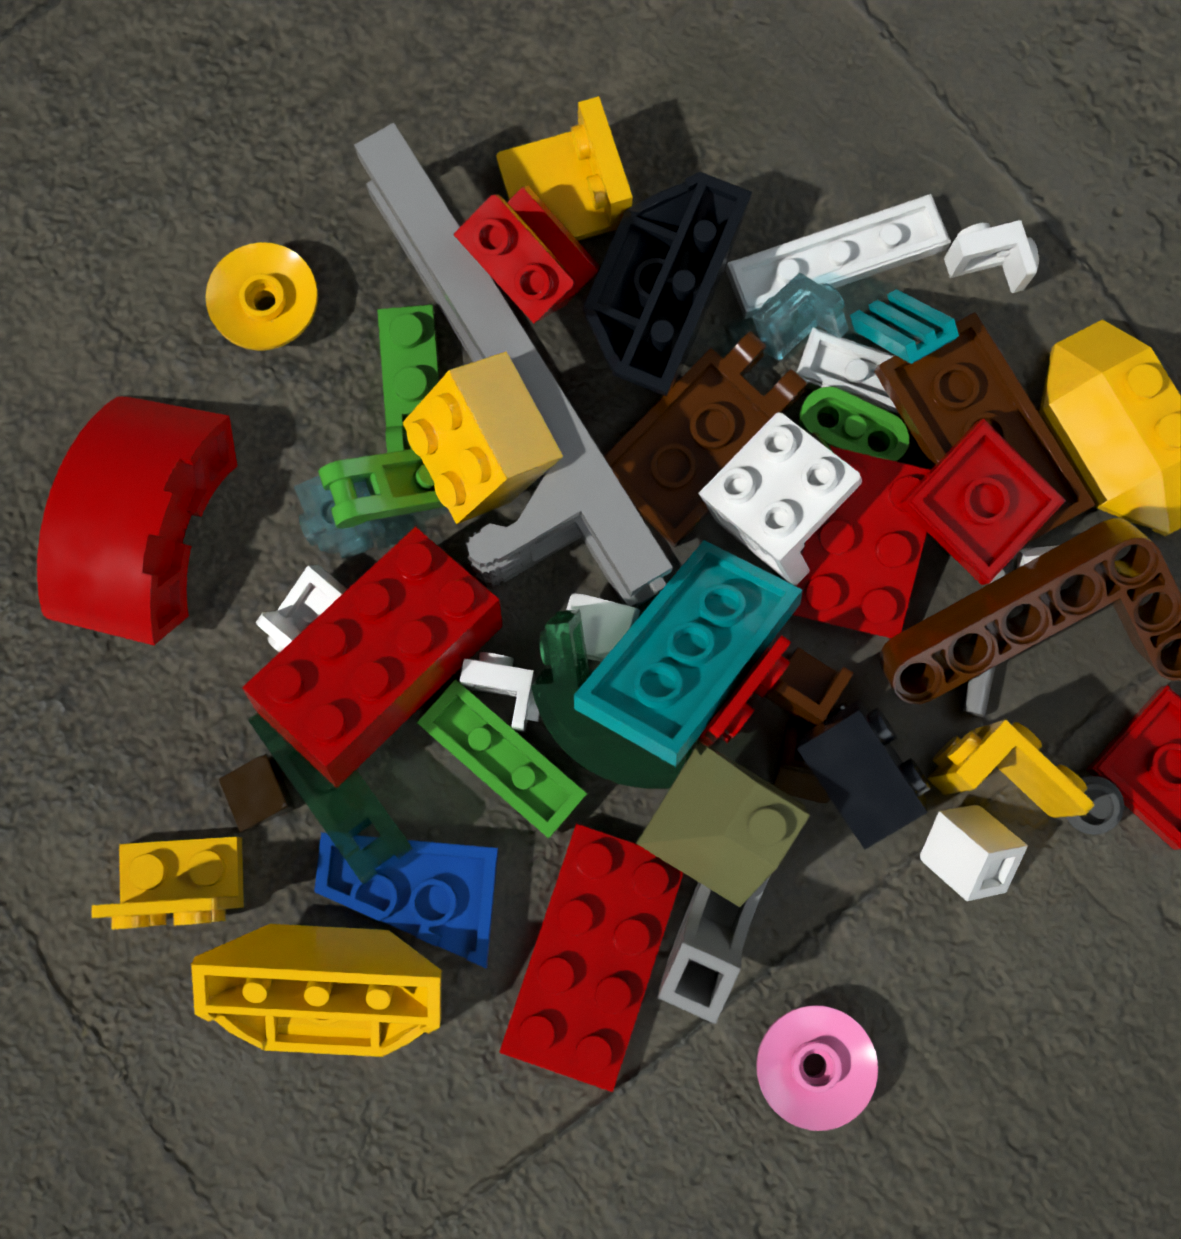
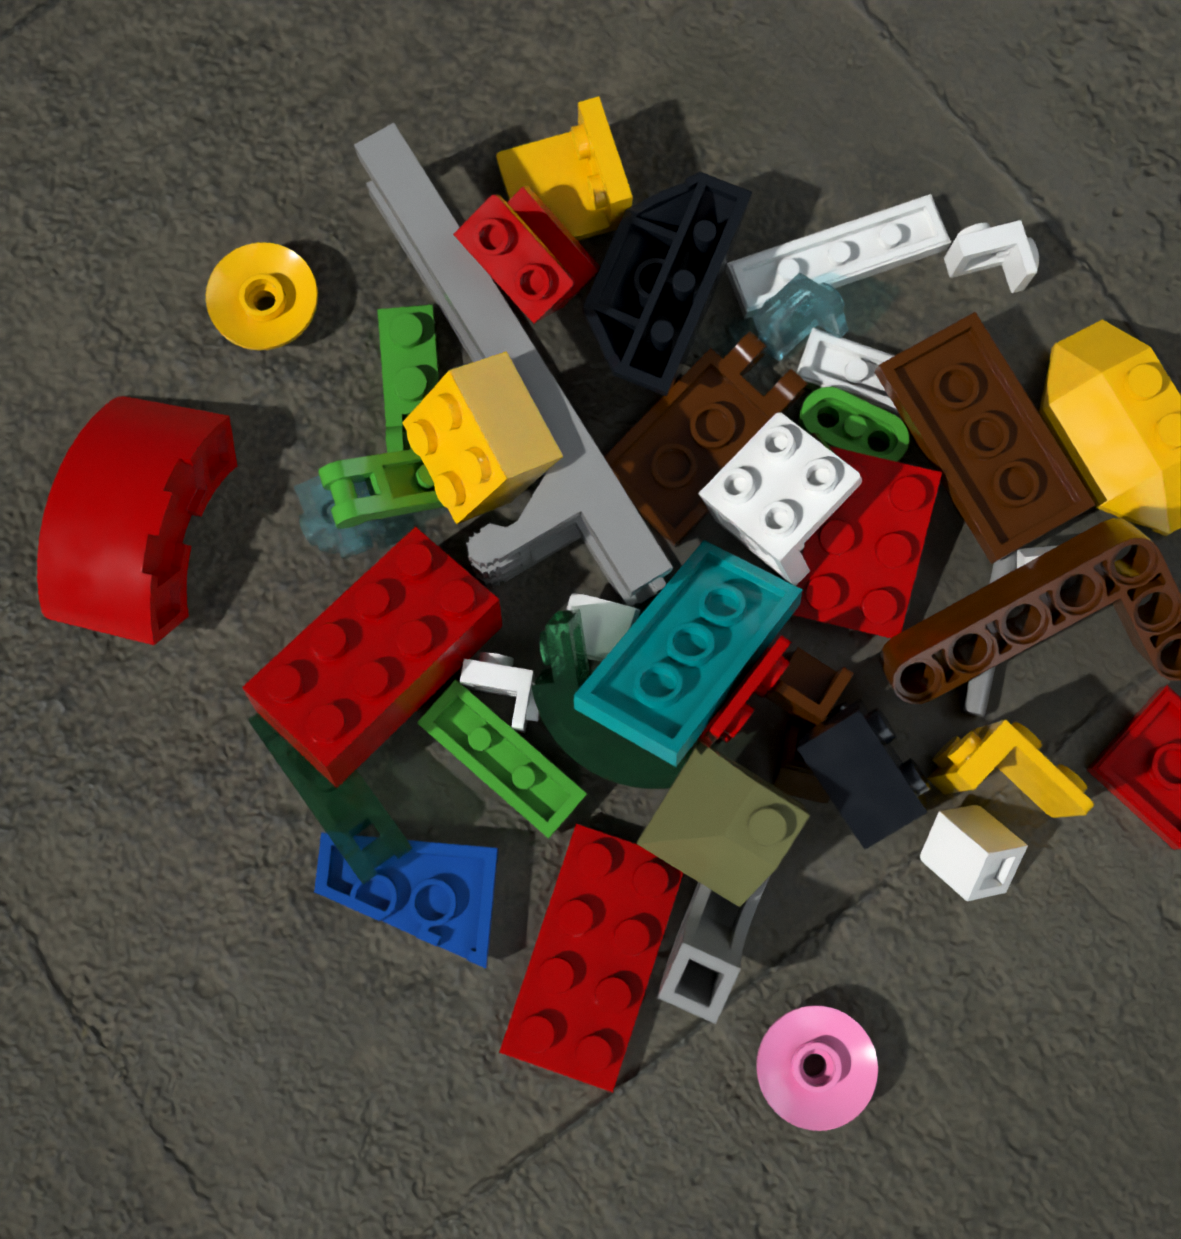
yellow bracket [91,837,244,929] -> none
yellow wedge [191,924,442,1057] -> none
dark brown slope [219,753,295,833] -> none
white bracket [256,565,347,652] -> none
teal tile [850,289,959,364] -> none
red tile [899,418,1066,585] -> none
dark grey plate [1066,775,1124,835] -> none

